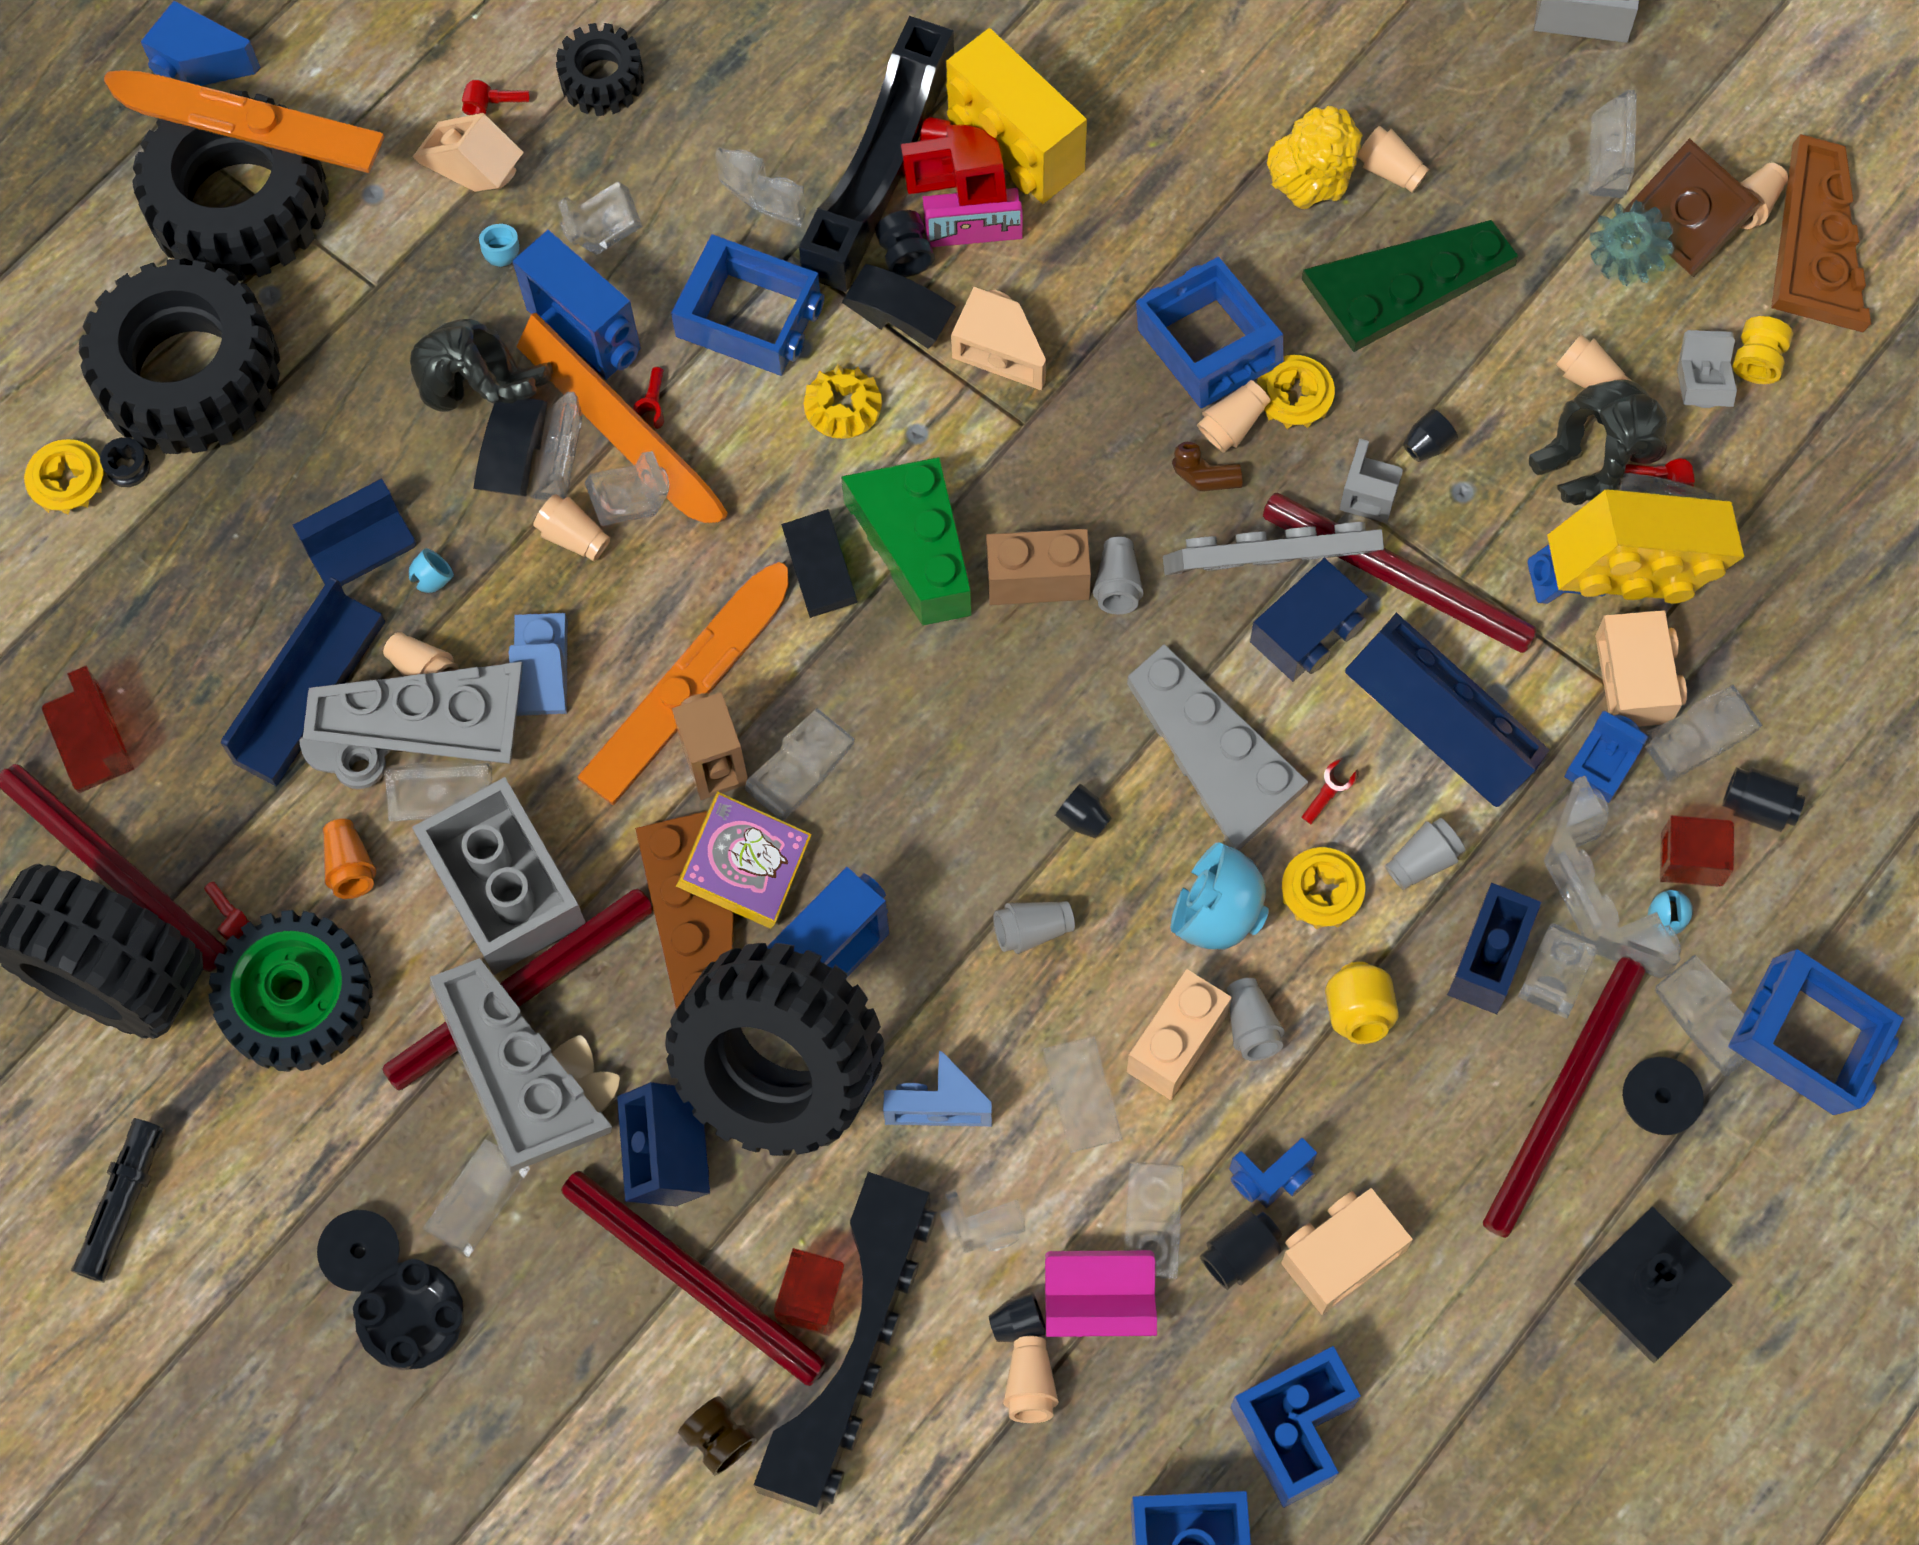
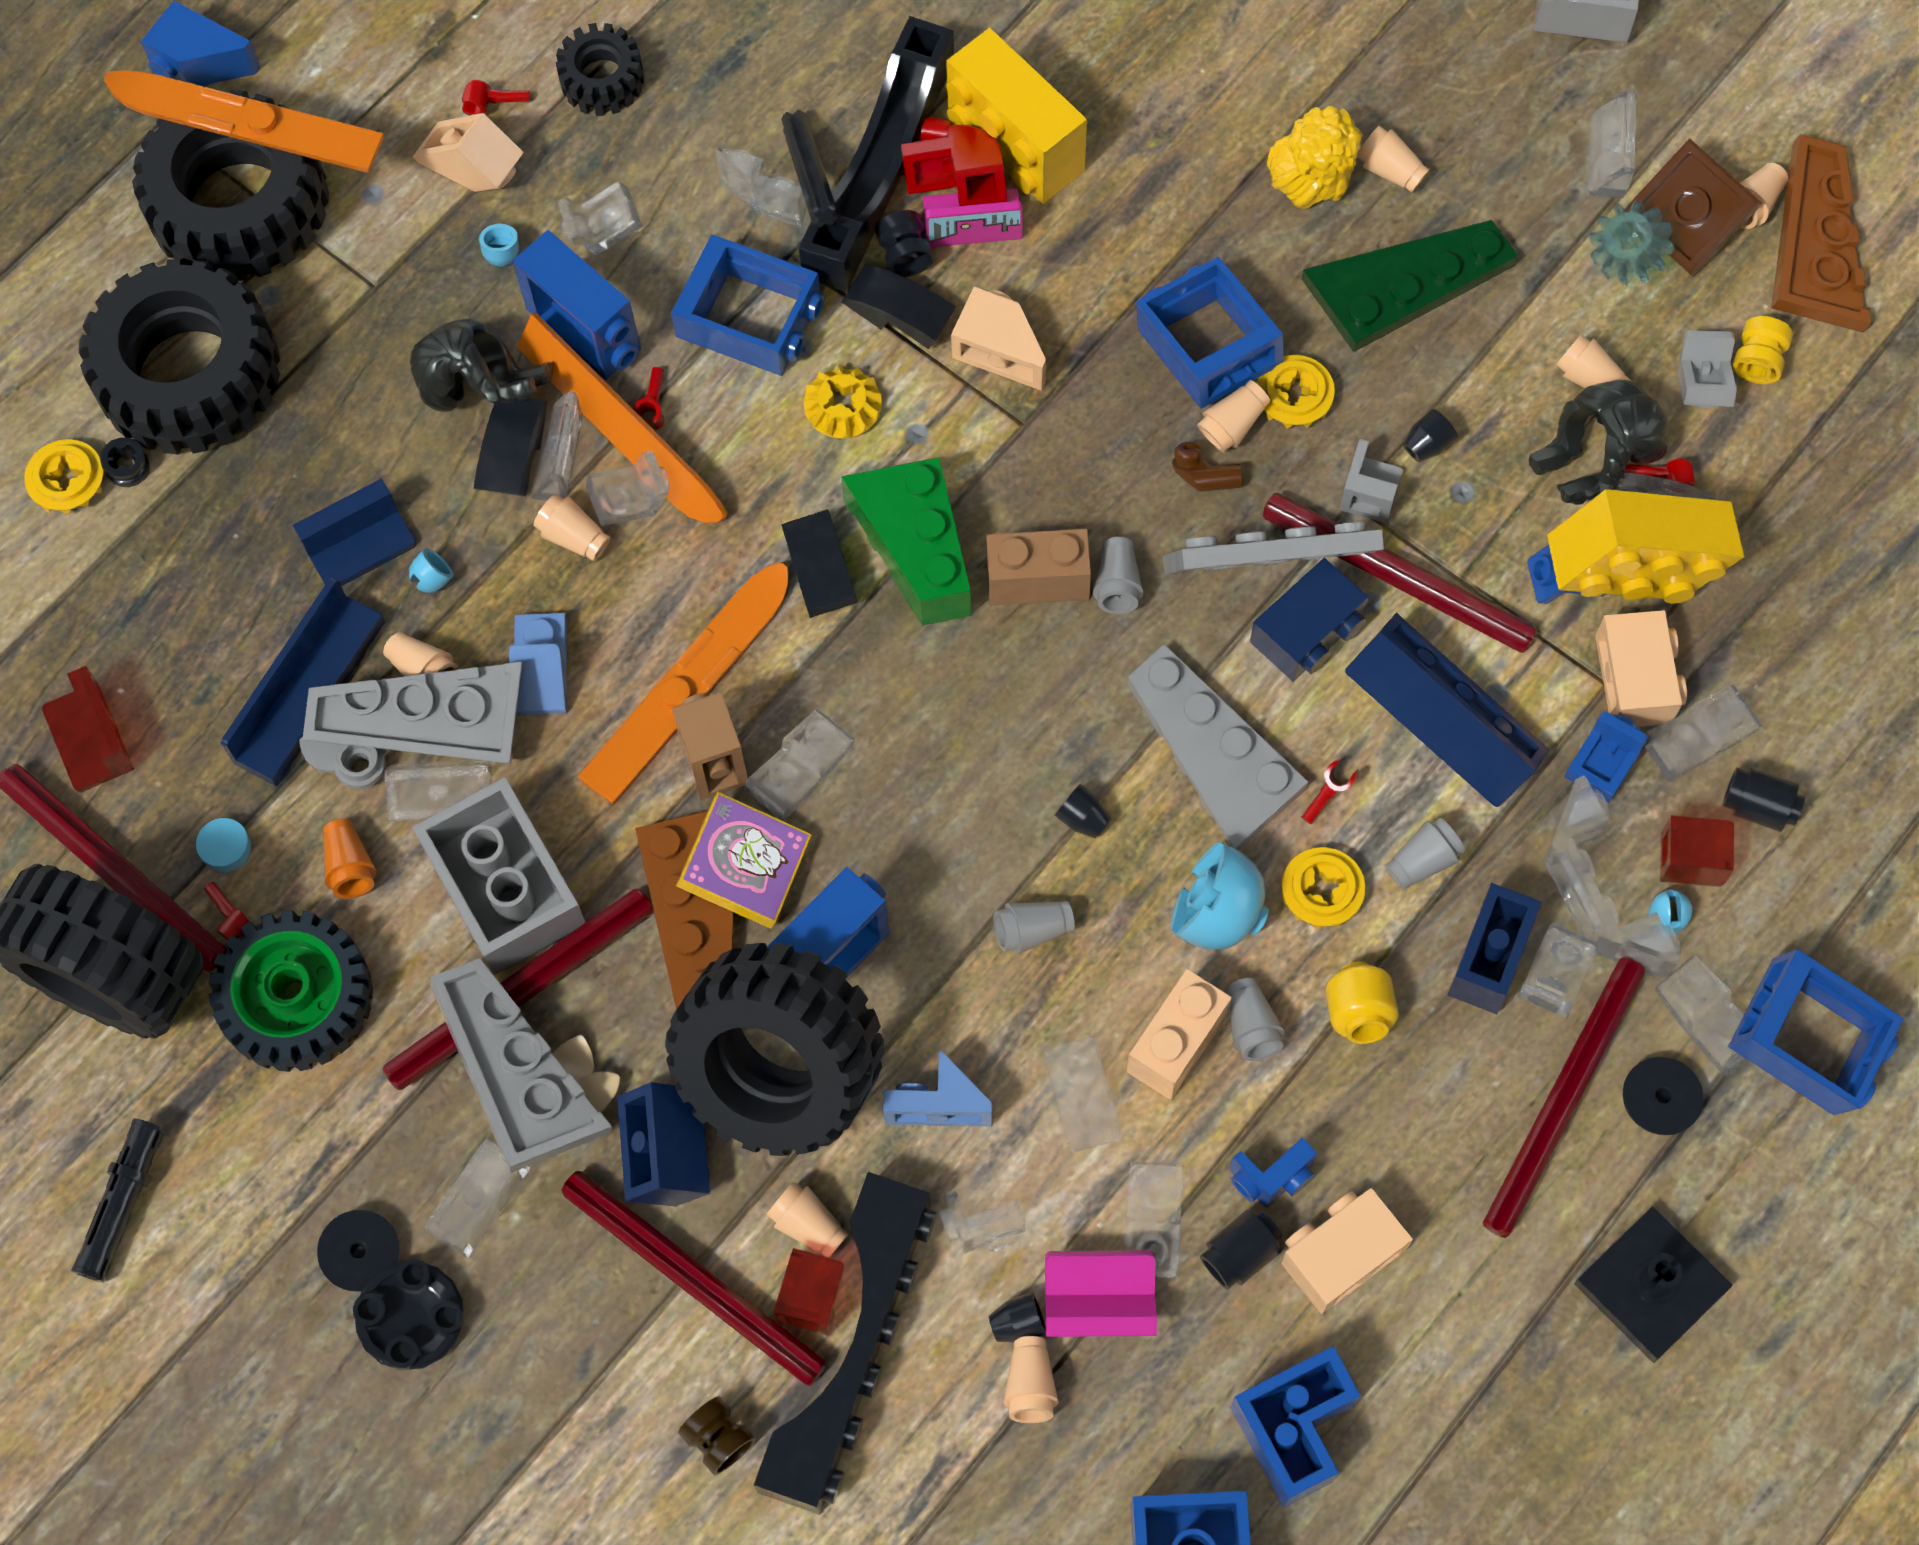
none -> medium azure tile [196,818,252,873]
none -> light nougat cone [766,1181,849,1259]
none -> black axle [781,110,838,228]

